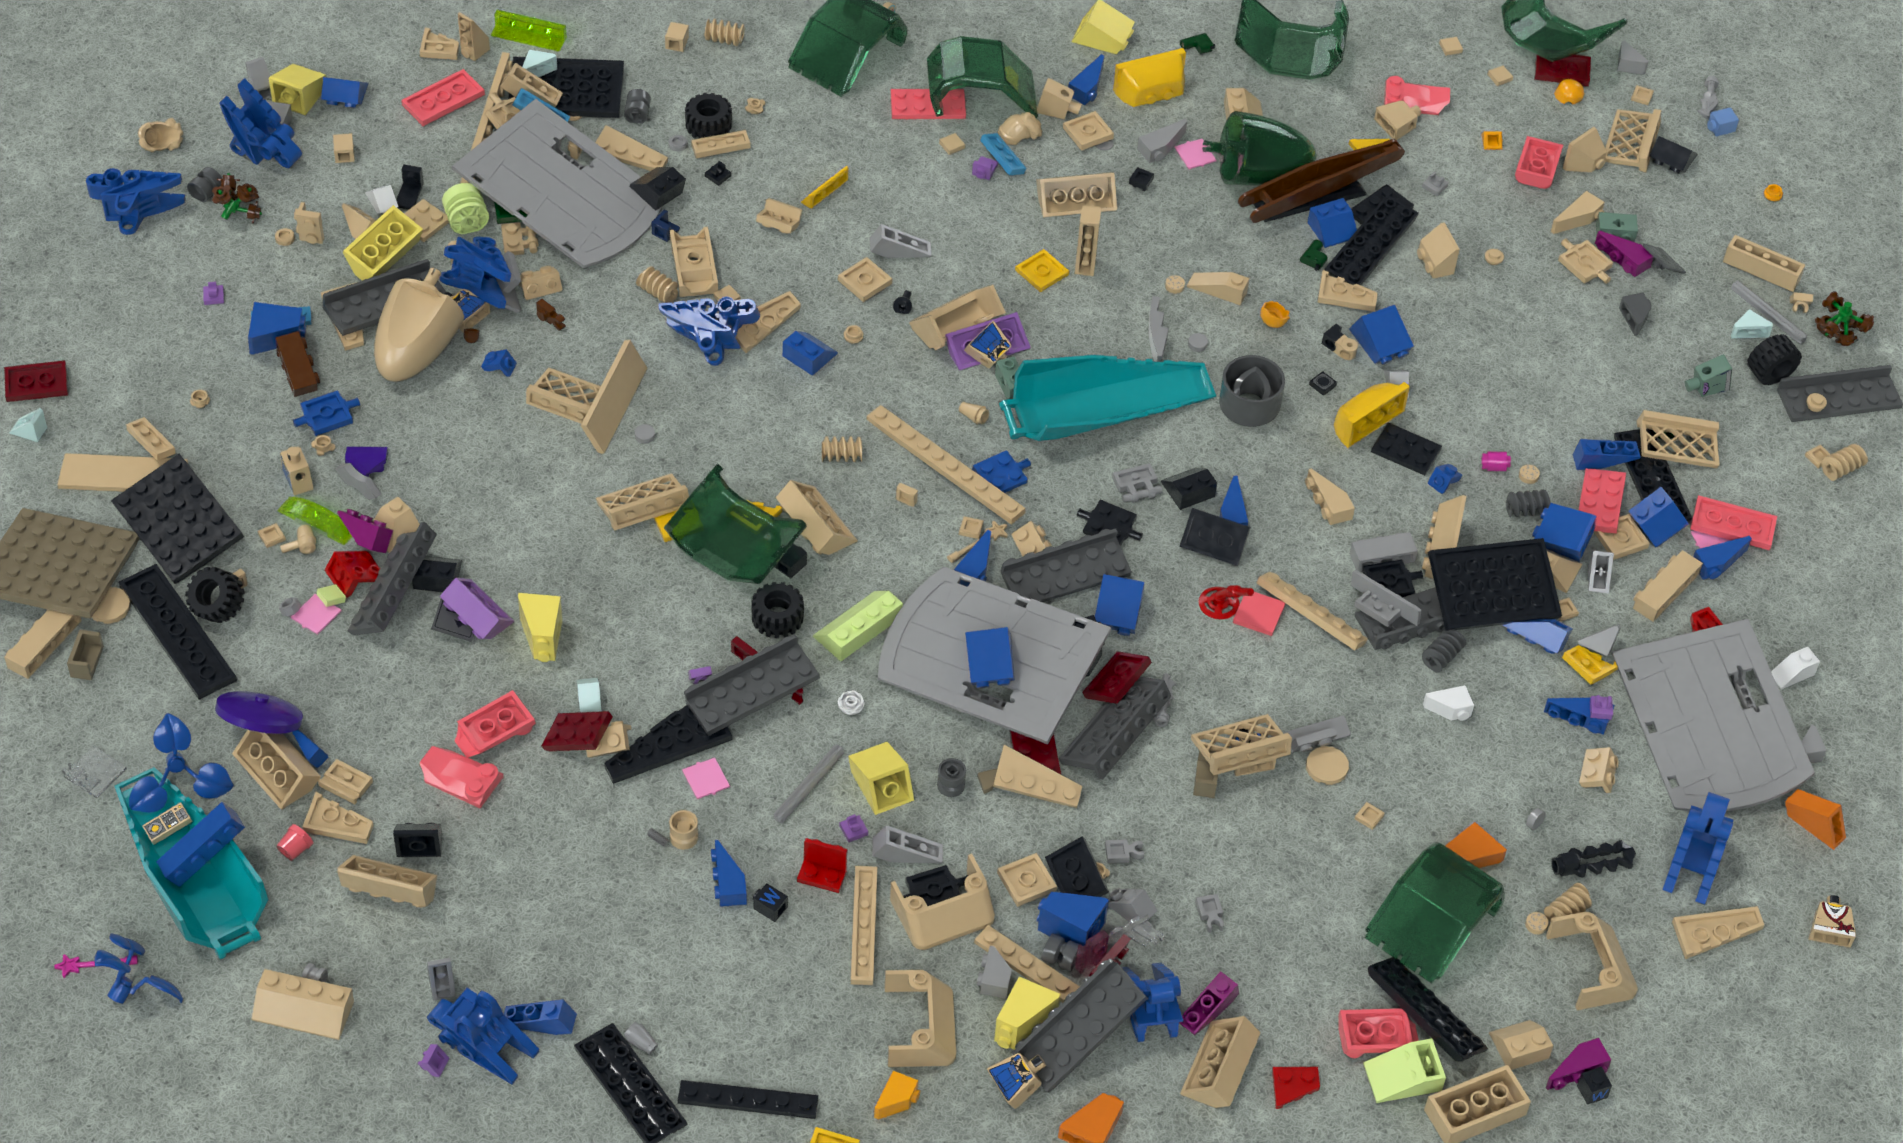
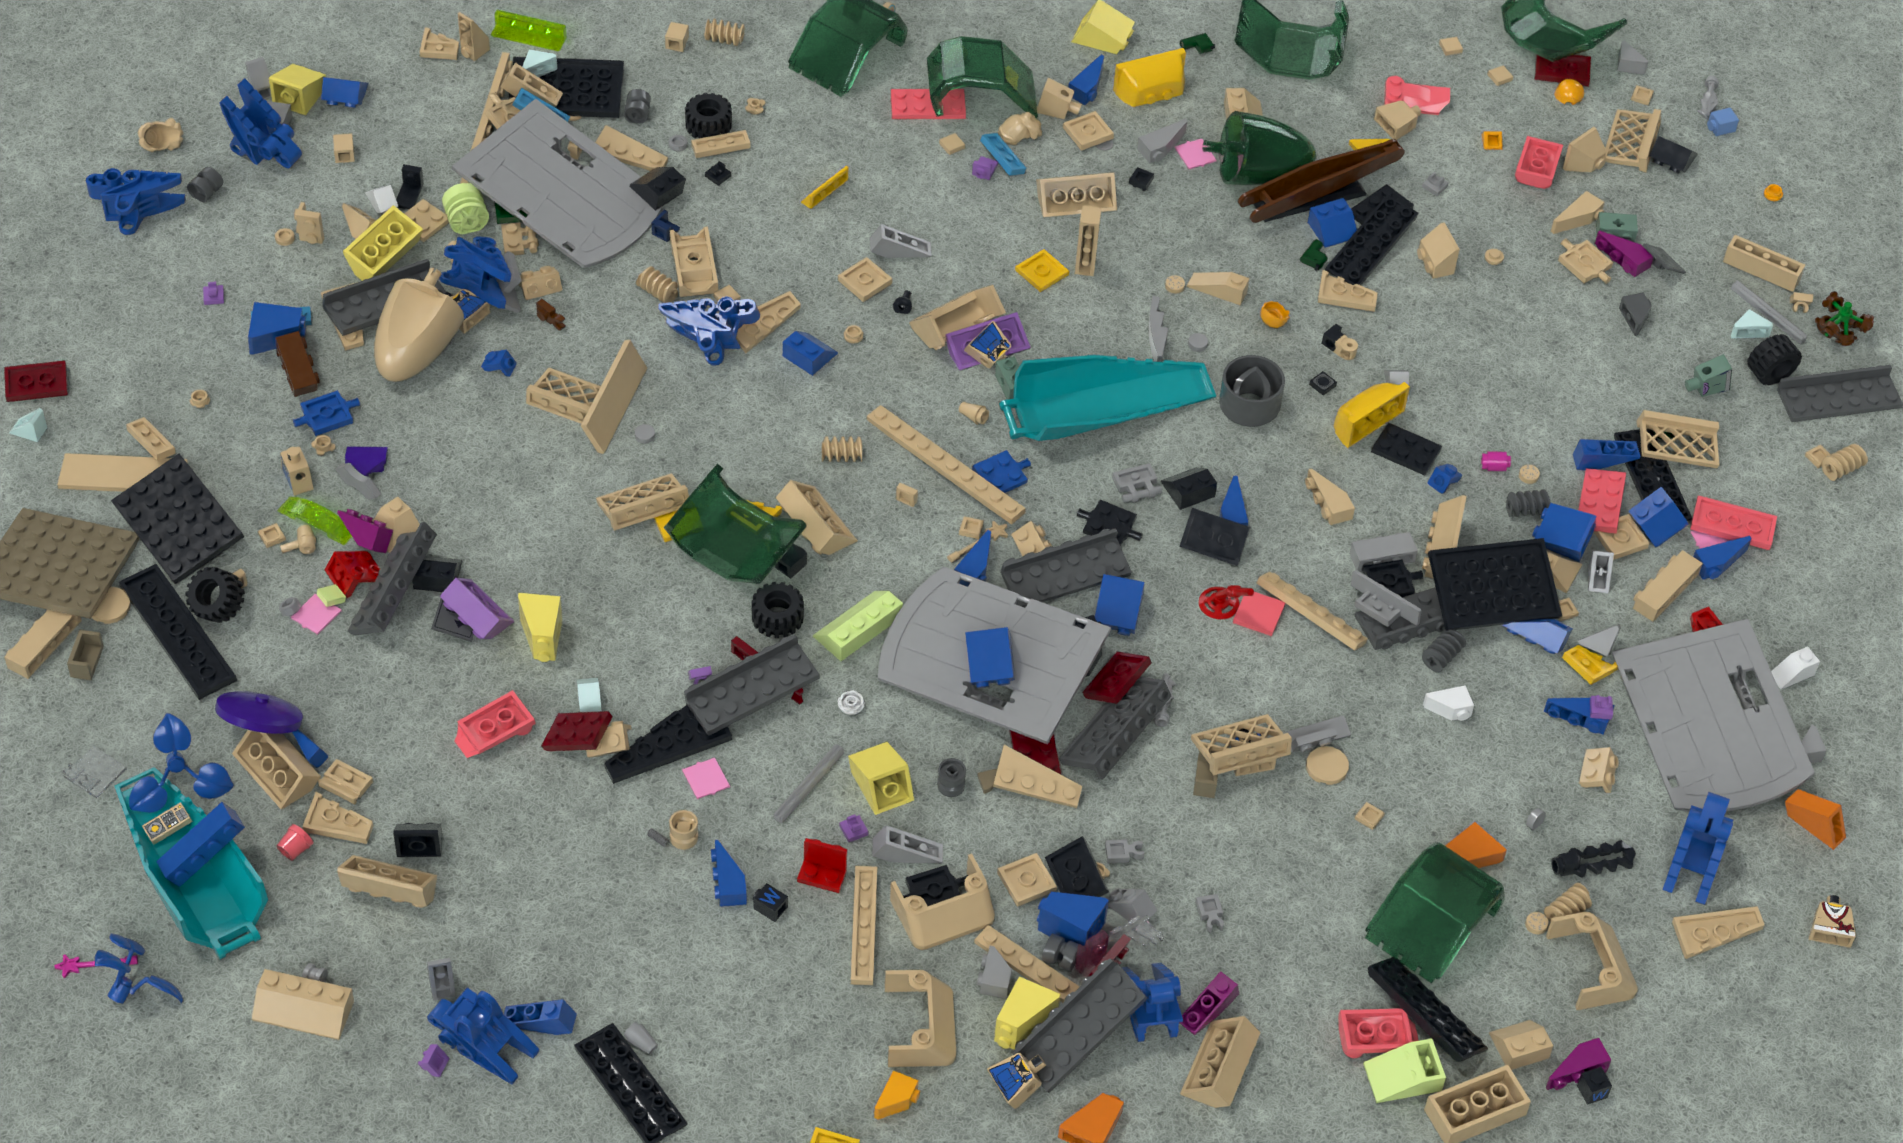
reddish brown plant [212,173,262,224] -> none
coral plate [401,69,485,126] -> none
coral slope [419,746,503,808] -> none
reddish brown hinge [463,328,480,344] -> none
black plate [678,1080,818,1119] -> none
tan bracket [756,198,802,234] -> none
red wing [1272,1067,1320,1109] -> none
blue slope [1349,305,1414,365] -> none
tan plate [1806,393,1827,412] -> none

